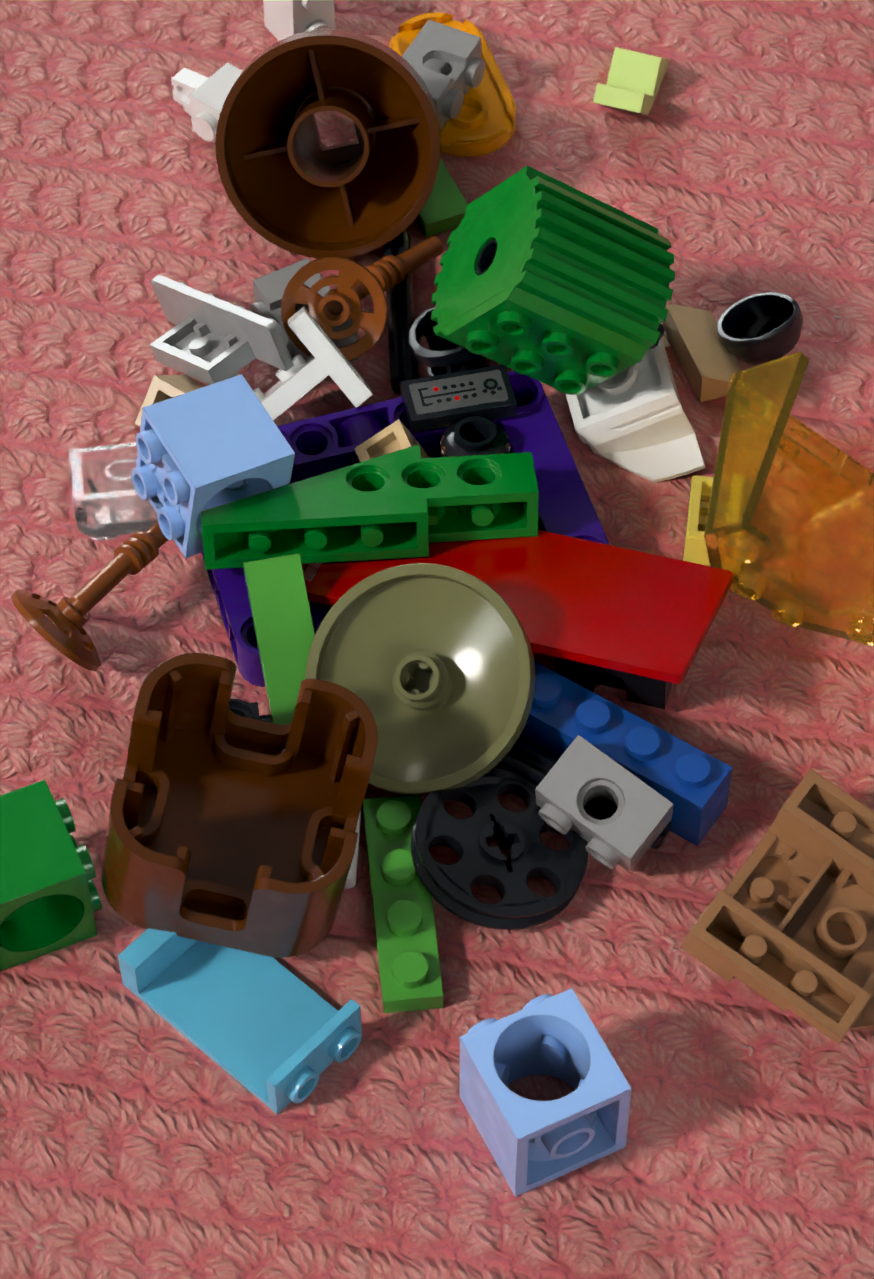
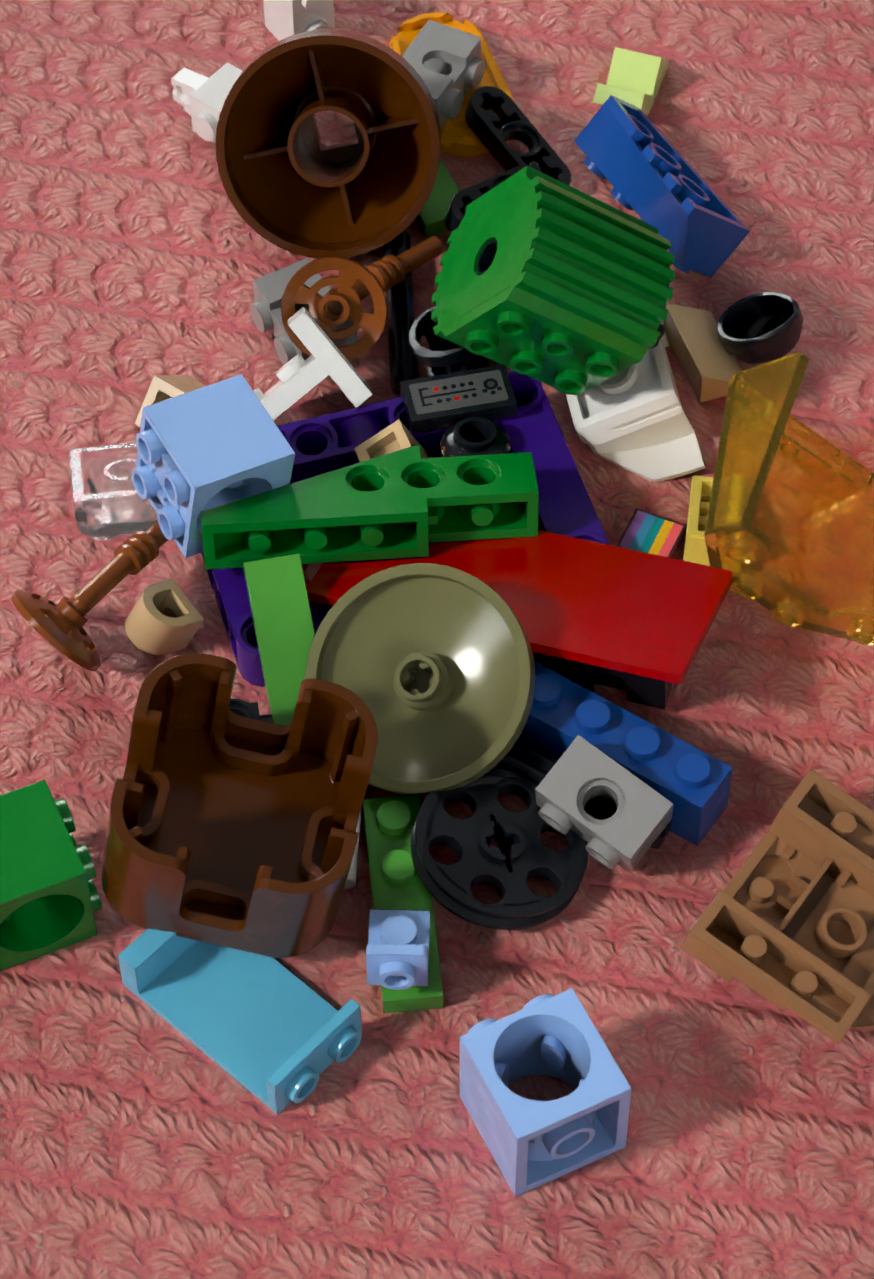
light grey bracket [150,275,294,385] -> none
none -> tan plate [124,578,204,655]
none -> light blue bracket [366,910,430,990]
none -> black beam [444,86,571,233]
none -> blue wedge [574,95,750,277]
none -> tile [616,508,687,559]

